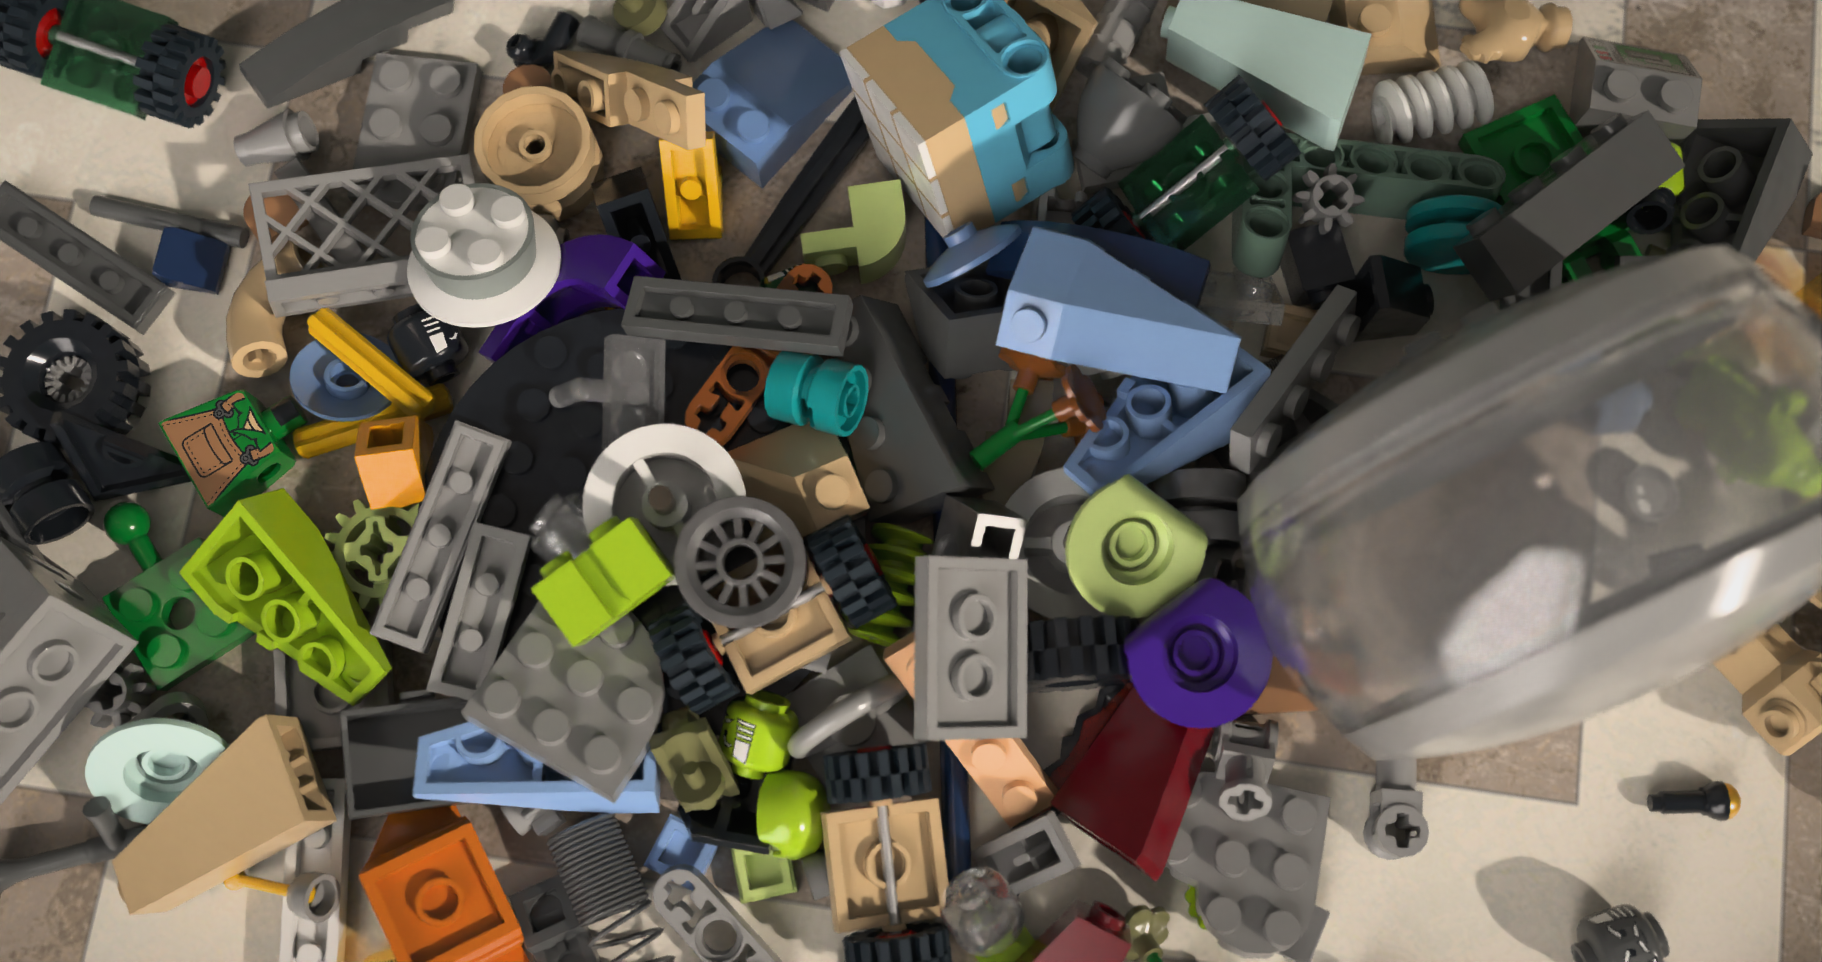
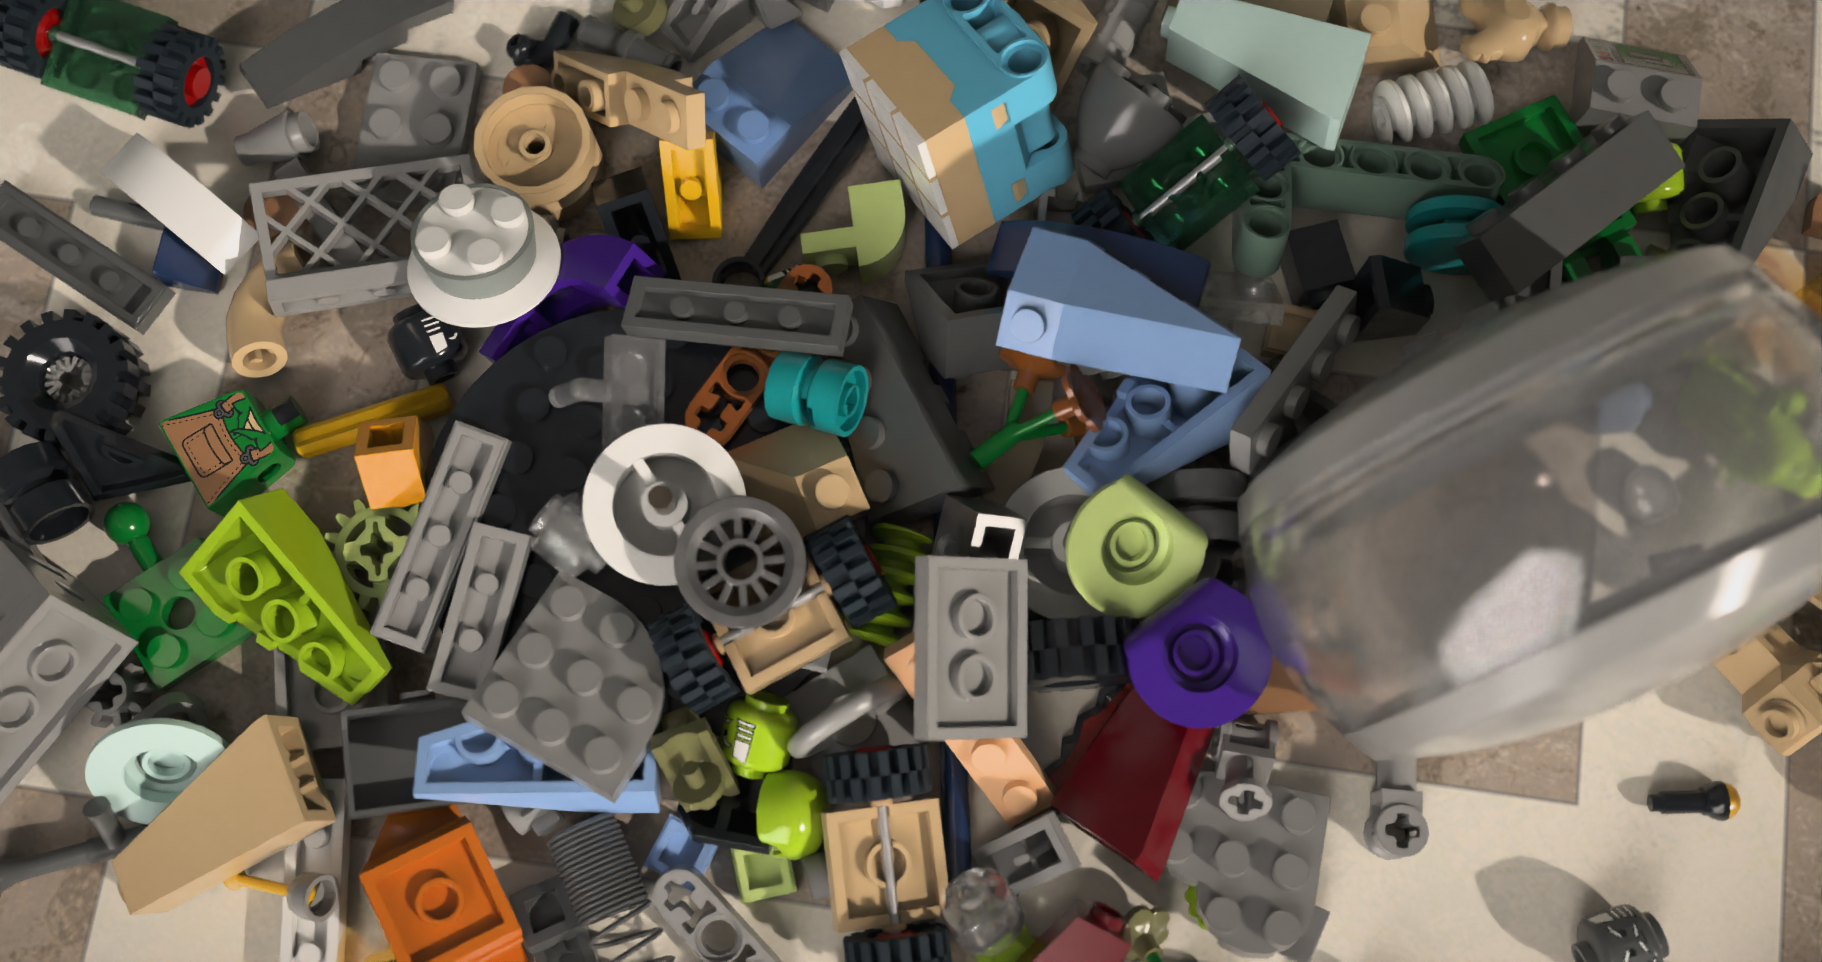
medium blue dish [289,333,398,422] -> none
yellow axle [307,308,436,420] -> none
lime brick [531,515,675,647] -> none
medium blue dish [923,221,1022,288] -> none
light grey gear [1292,163,1365,235] -> none
black plate [1621,187,1676,235] -> none
none -> white arch [99,133,259,275]

